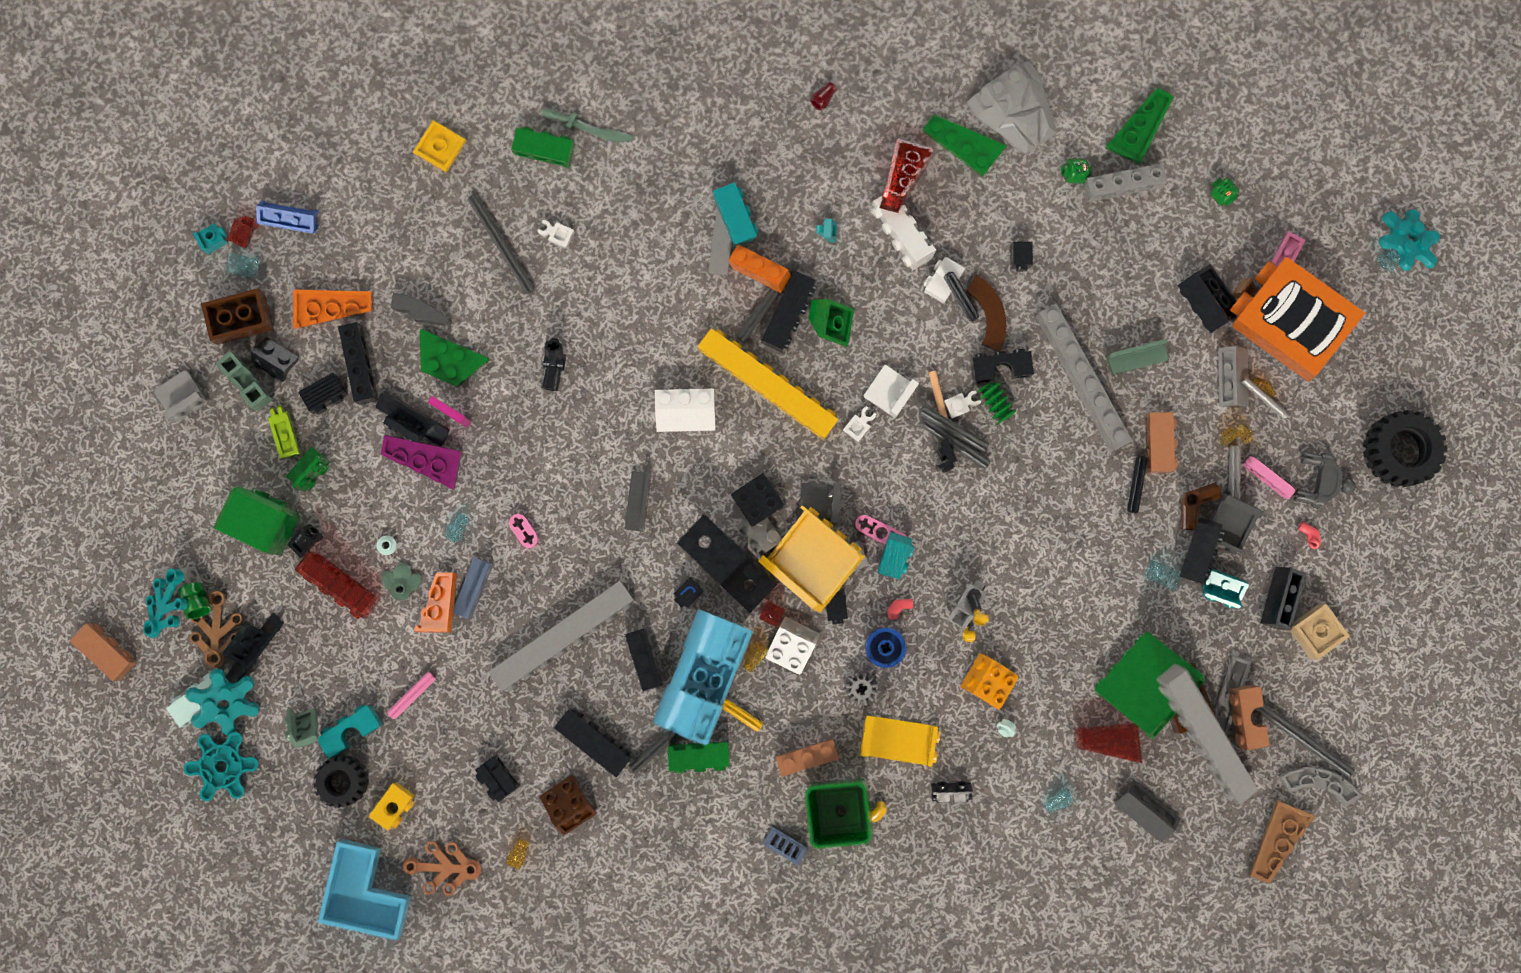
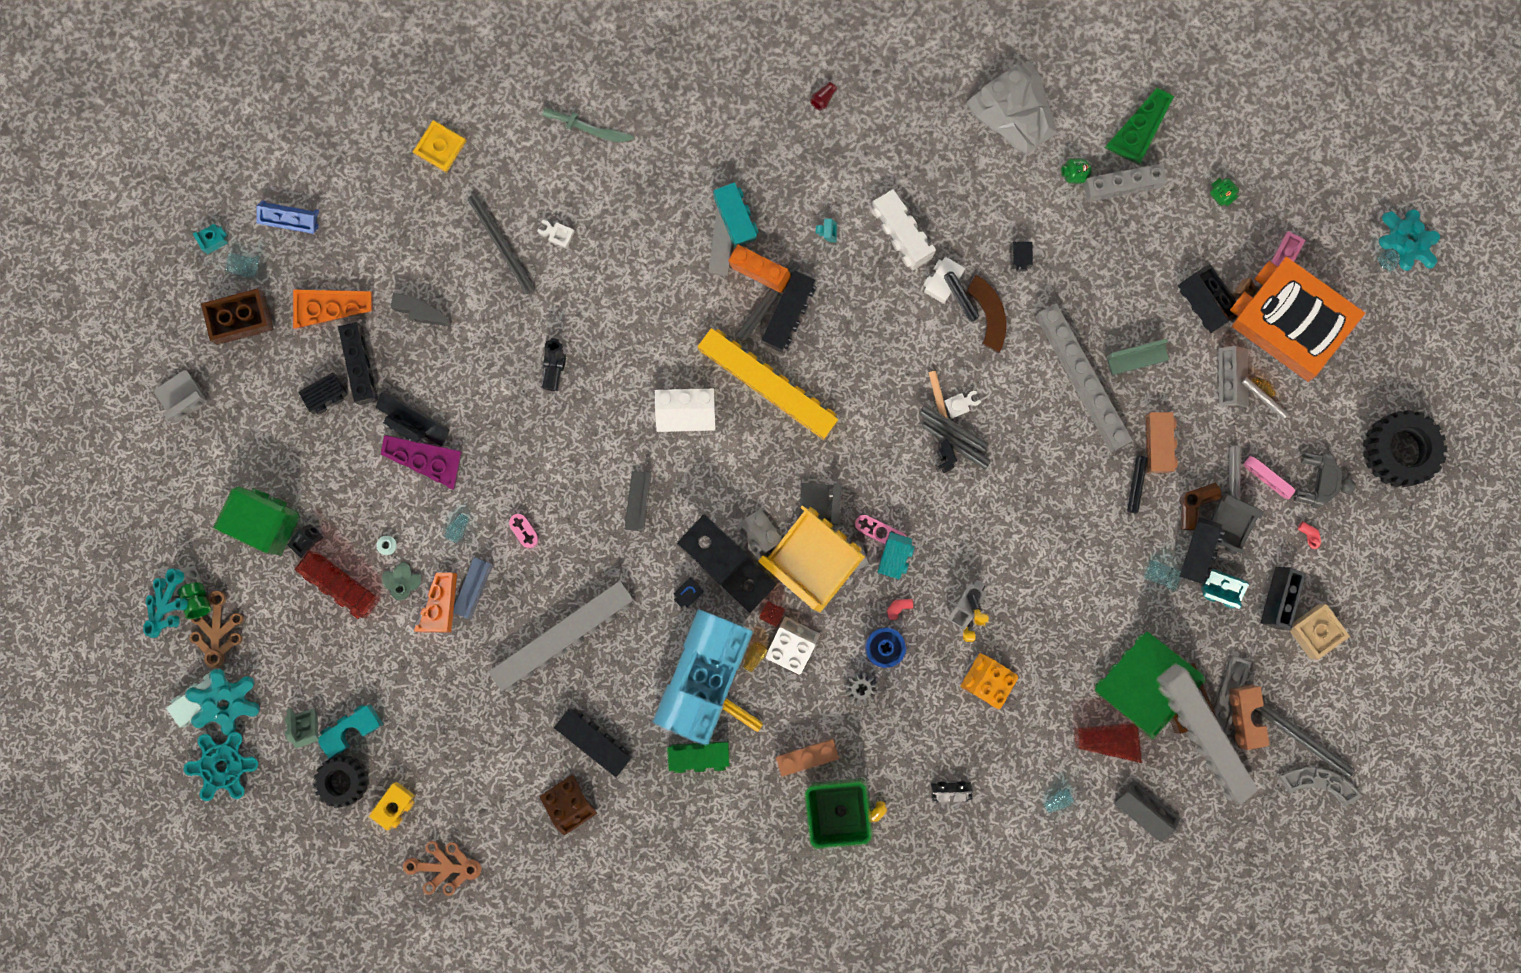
nougat brick [70,623,136,681] -> none
sand green arch [215,351,274,412] -> none
black bracket [223,613,284,683] -> none
clear red bracket [227,216,260,248] -> none
black bracket [251,337,299,382] -> none
lime hinge [268,405,301,460] -> none
green bracket [286,447,331,492] -> none
medium azure piece [318,839,411,940] -> none
bright pink axle [387,672,436,719] -> none
green wing [419,329,490,387] -> none
dark pink tile [428,396,471,428] -> none
black brick [475,754,520,802] -> none
clear yellow cone [505,838,530,870] -> none
green brick [511,127,575,168] -> none
black arch [624,628,663,692] -> none
dark grey axle [629,730,678,773] -> none
black bracket [731,473,786,527] -> none
sand blue slope [763,826,808,865] -> none
green slope [808,299,854,347] -> none
black brick [826,595,848,625] -> none
white plate [843,406,876,443] -> none
yellow panel [860,715,940,767] -> none
white bracket [864,365,919,418] -> none
clear red wedge [879,138,934,213] -> none
green wing [922,114,1007,177] -> none
black arch [970,349,1034,384] -> none
green piece [977,382,1017,425] -> none
light aqua plate [997,719,1016,737] -> none
clear yellow bracket [1218,424,1253,446] -> none
medium nougat wing [1249,800,1316,884] -> none

